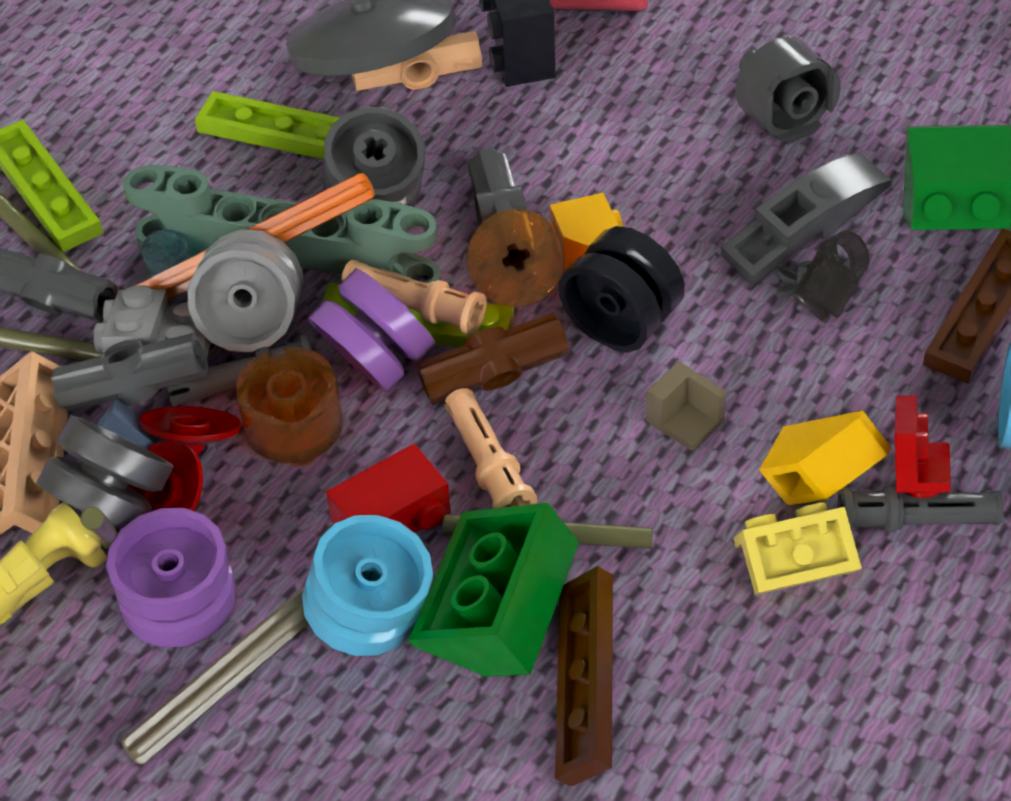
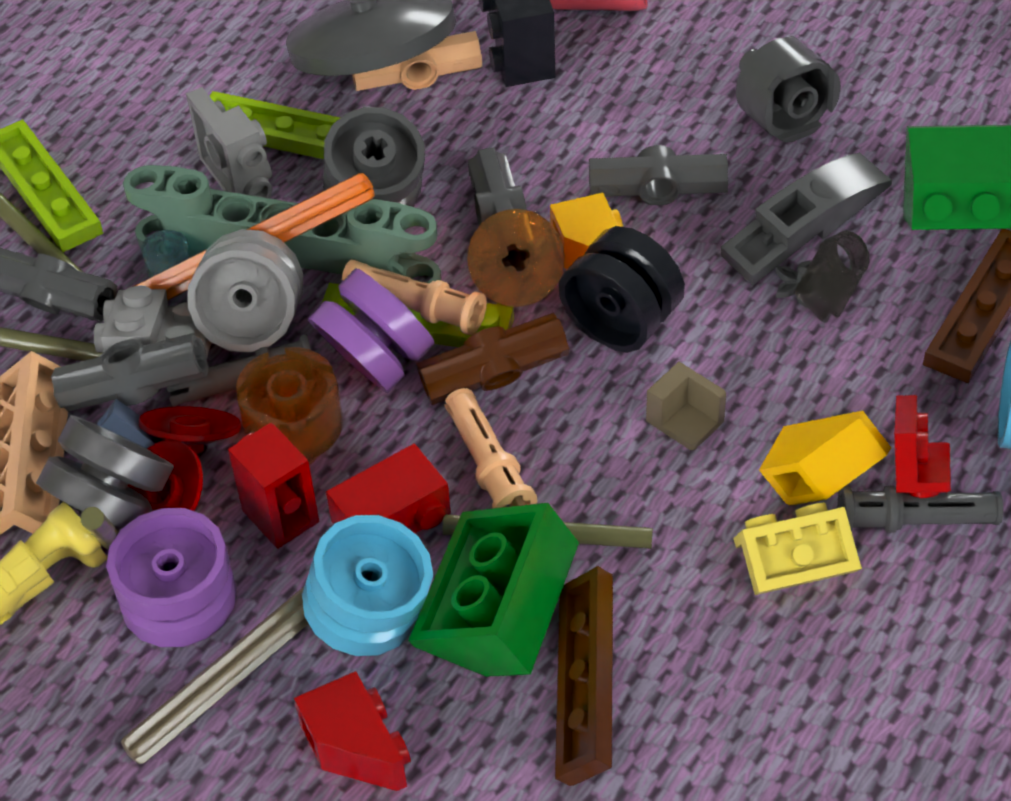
none -> light grey plate [186,87,273,198]
none -> red brick [228,422,320,549]
none -> red slope [294,671,411,791]
none -> dark grey piece [589,145,728,205]

